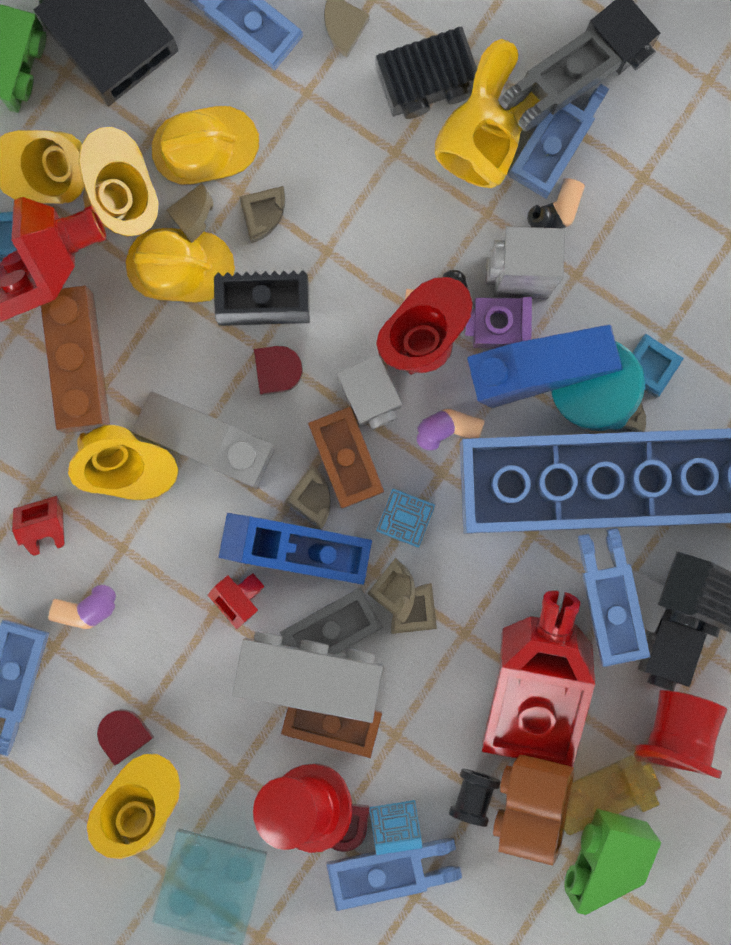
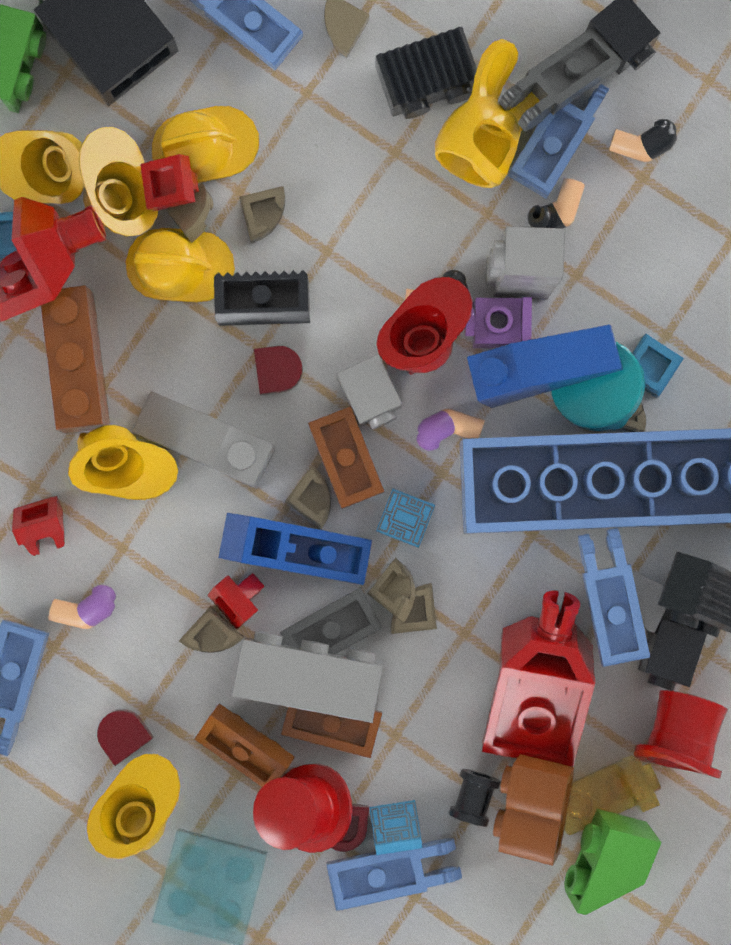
none -> red tile [140,154,199,211]
none -> dark tan tile [179,606,244,653]
none -> dark orange plate [194,703,295,787]
none -> arm [608,119,677,162]

